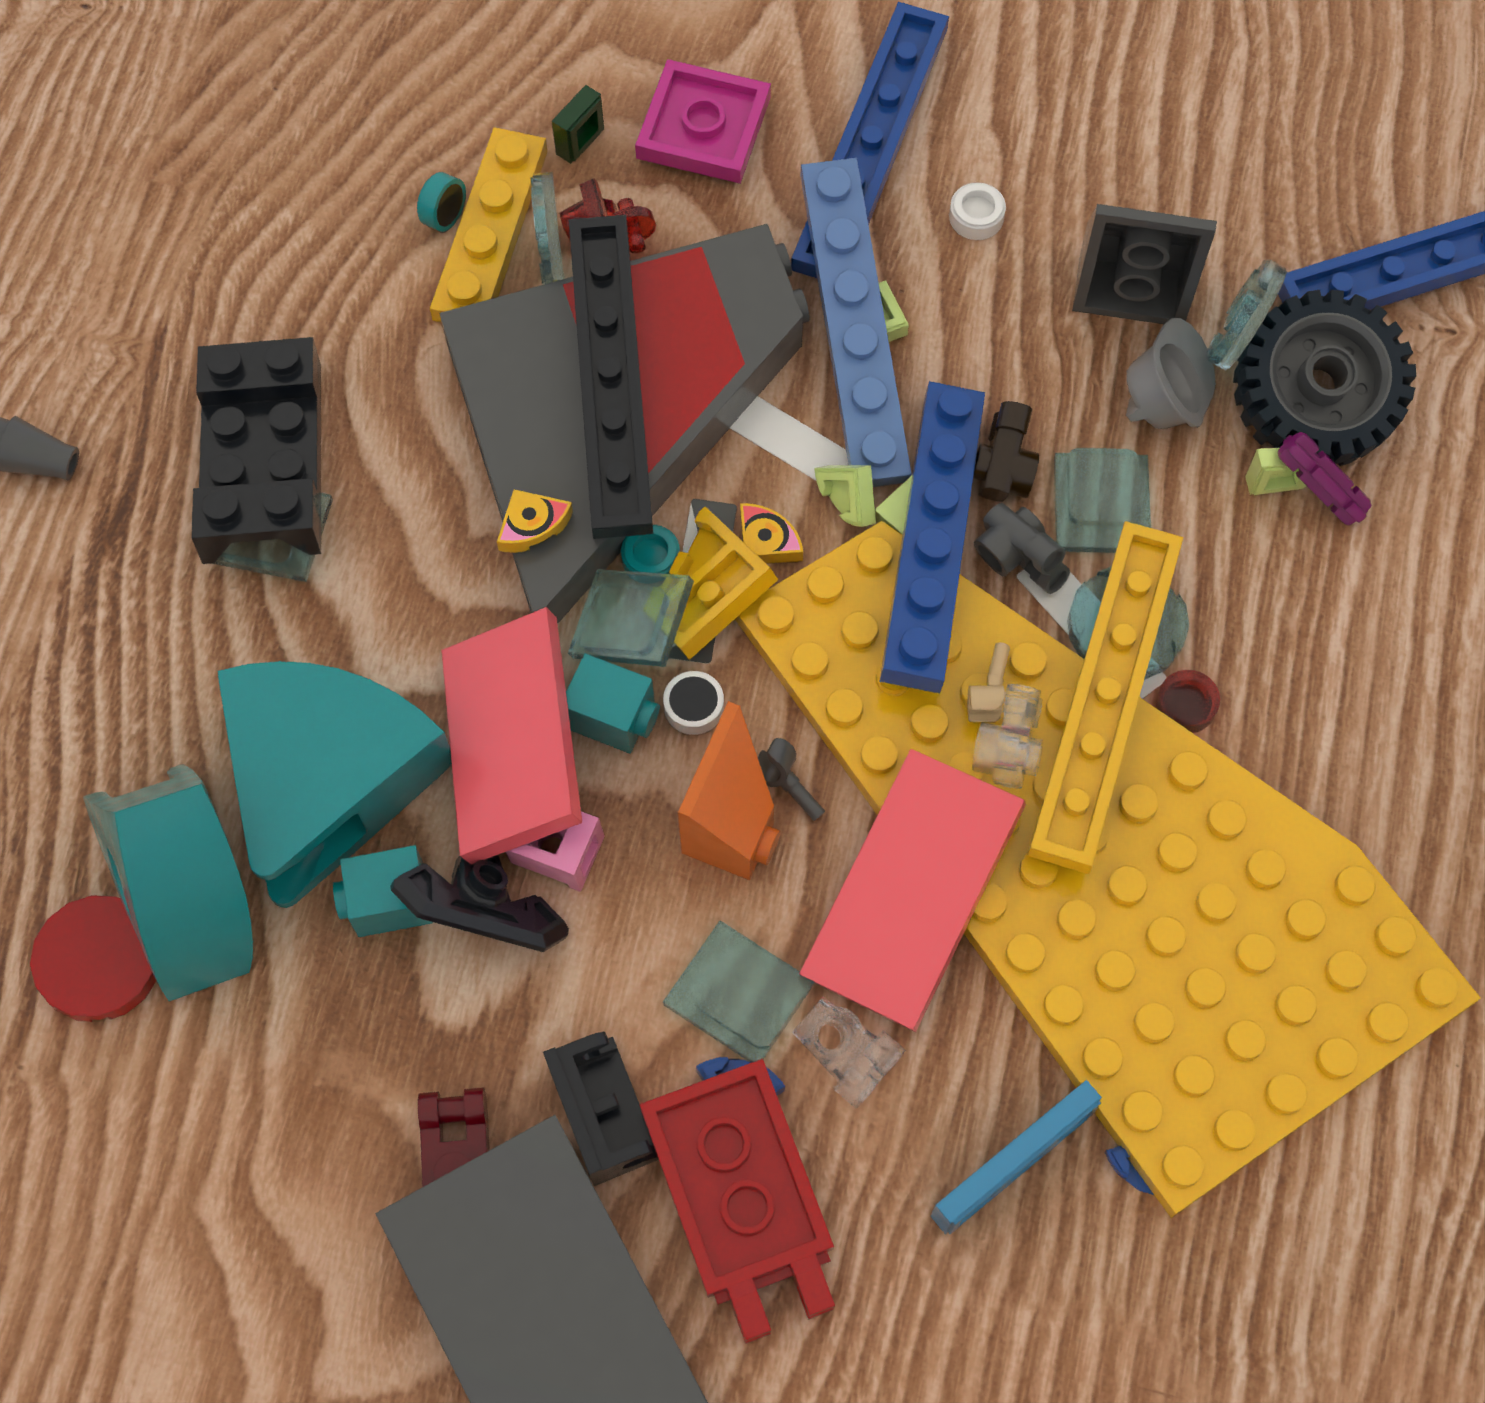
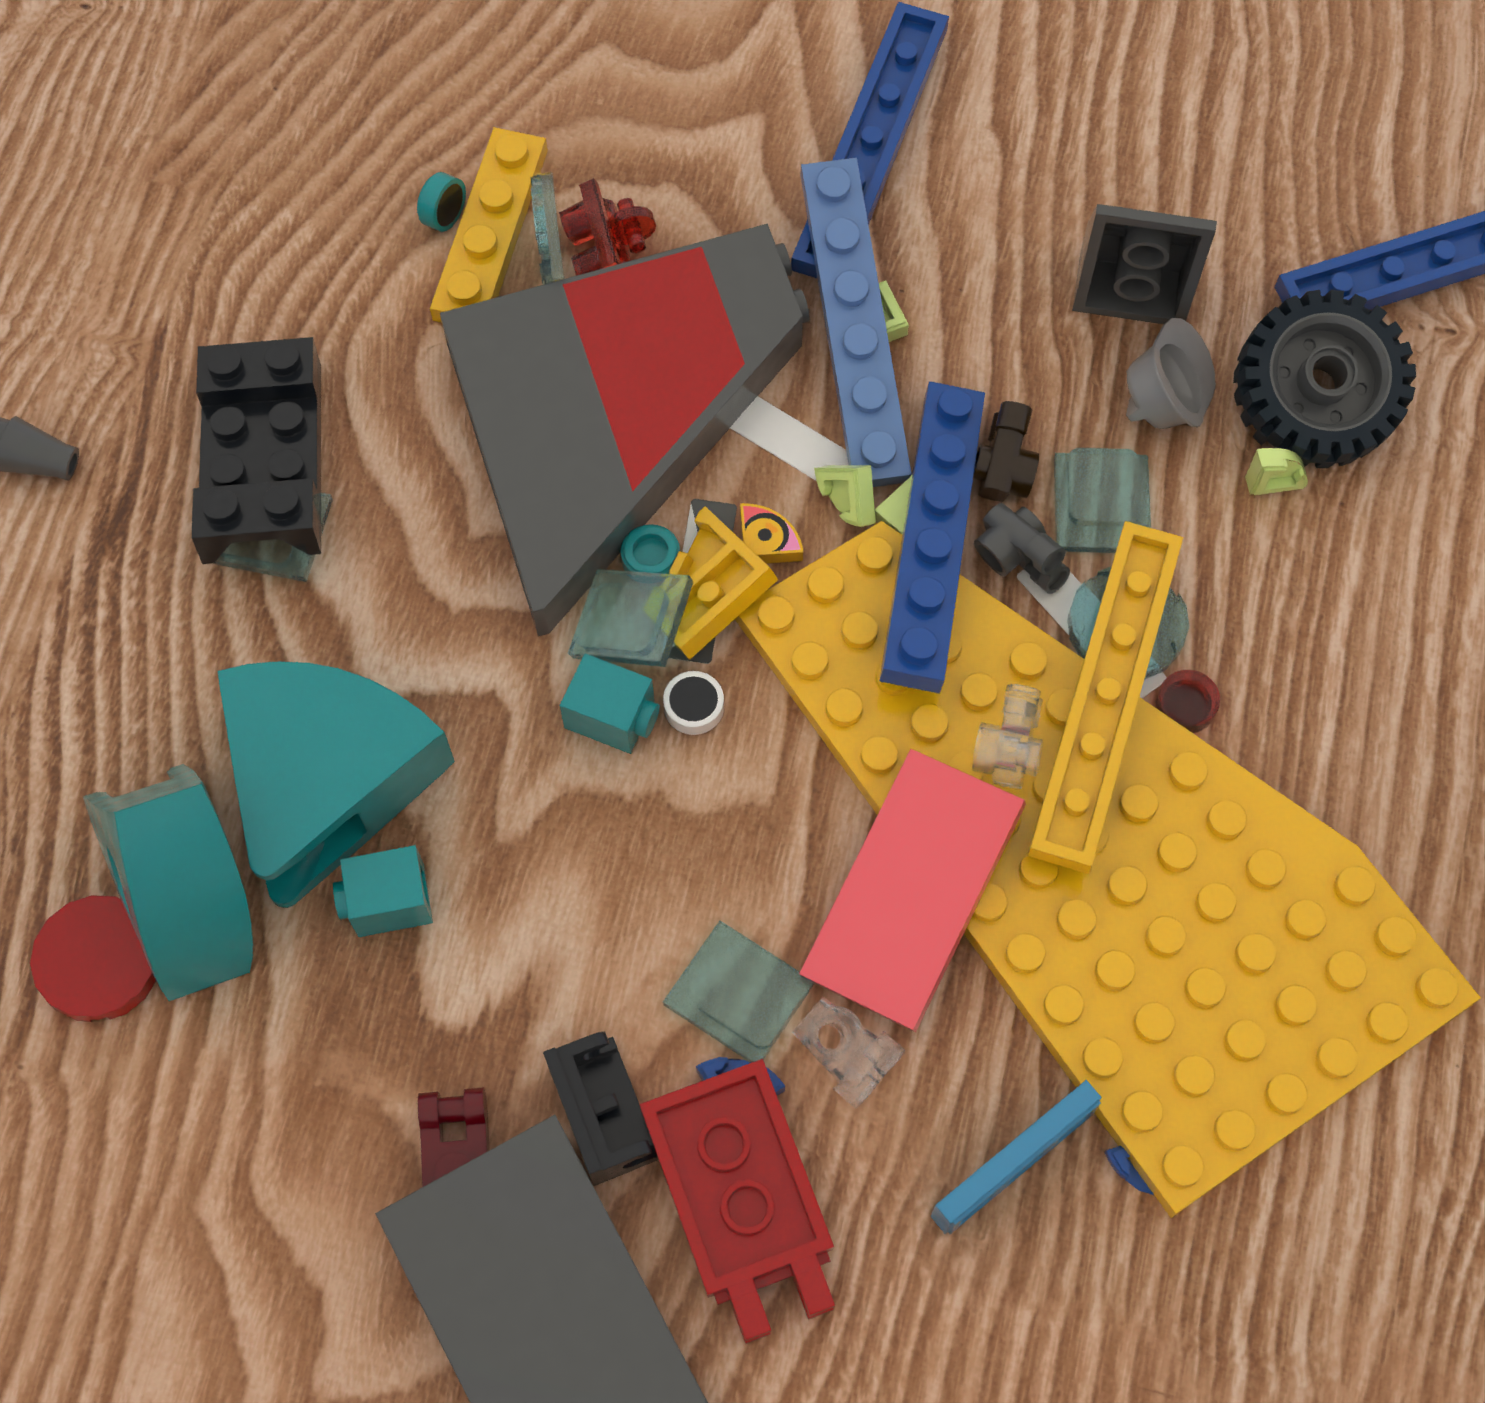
black piece [390,855,569,952] -> none
coral tile [442,607,582,865] -> none
yellow tile [497,489,573,553] -> none
bright pink brick [506,812,605,892] -> none
dark green tile [551,85,604,164] -> none
black plate [569,215,654,539] -> none
dark pink plate [635,59,771,184] -> none
orange slope [678,701,781,880] -> none
dark grey hand [758,738,825,821] -> none
white tile [949,183,1006,240] -> none
tan hand [967,642,1010,722] -> none
clear light blue tile [1207,259,1287,370] -> none
magenta axle [1278,432,1372,525] -> none

